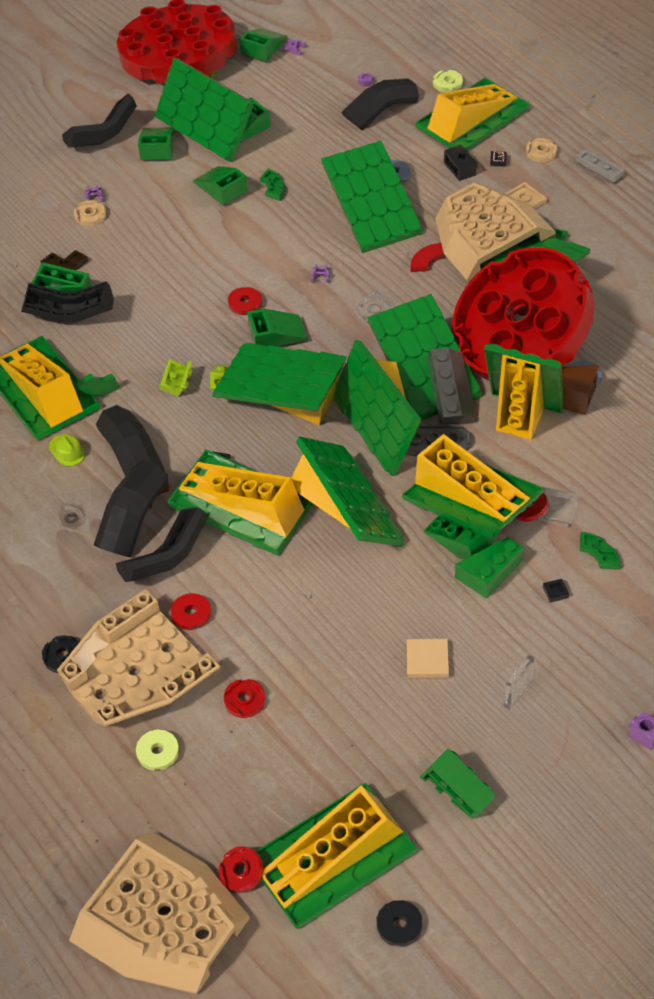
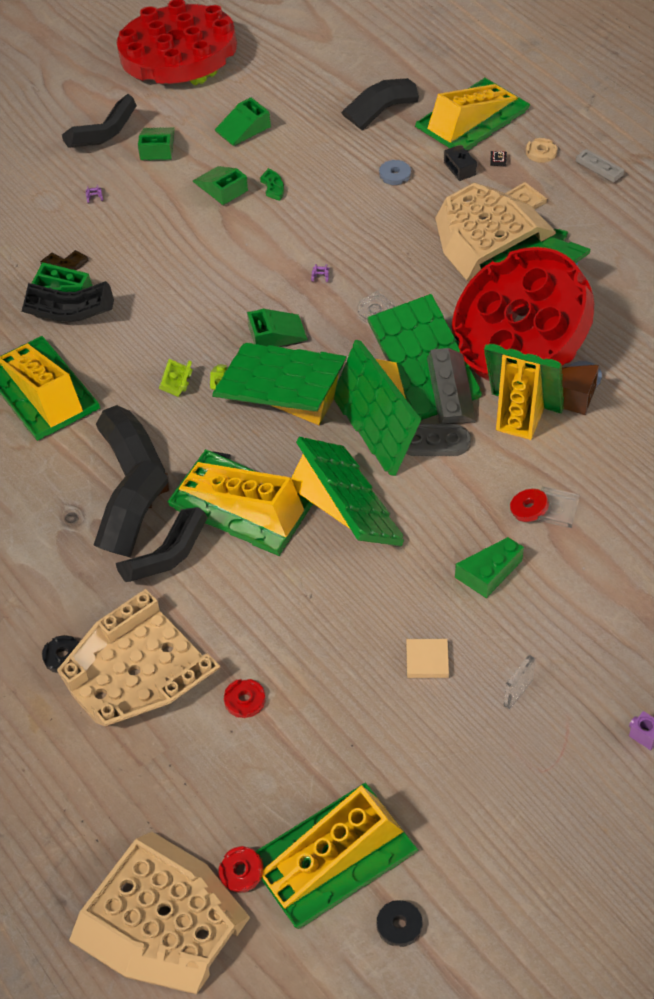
lime piece [49,434,85,466] -> none
tan tile [73,200,106,226] -> none
green tile [76,373,120,396] -> none
yellowish green tile [136,730,179,771] -> none
green piece [154,58,254,162] -> none
red tile [171,593,211,630] -> none
red tile [228,287,262,315] -> none
green slope [240,28,288,62] -> none
medium lavender piece [284,39,306,55] -> none
green piece [321,141,423,253] -> none
medium lavender tile [358,73,373,87] -> none
yellow piece [402,434,545,538] -> none
red tile [411,243,443,272] -> none
green wedge [420,748,496,819] -> none
green slope [424,516,498,560] -> none
yellowish green tile [433,70,463,93] -> none
black tile [543,578,569,603] -> none
green tile [580,532,620,570] -> none

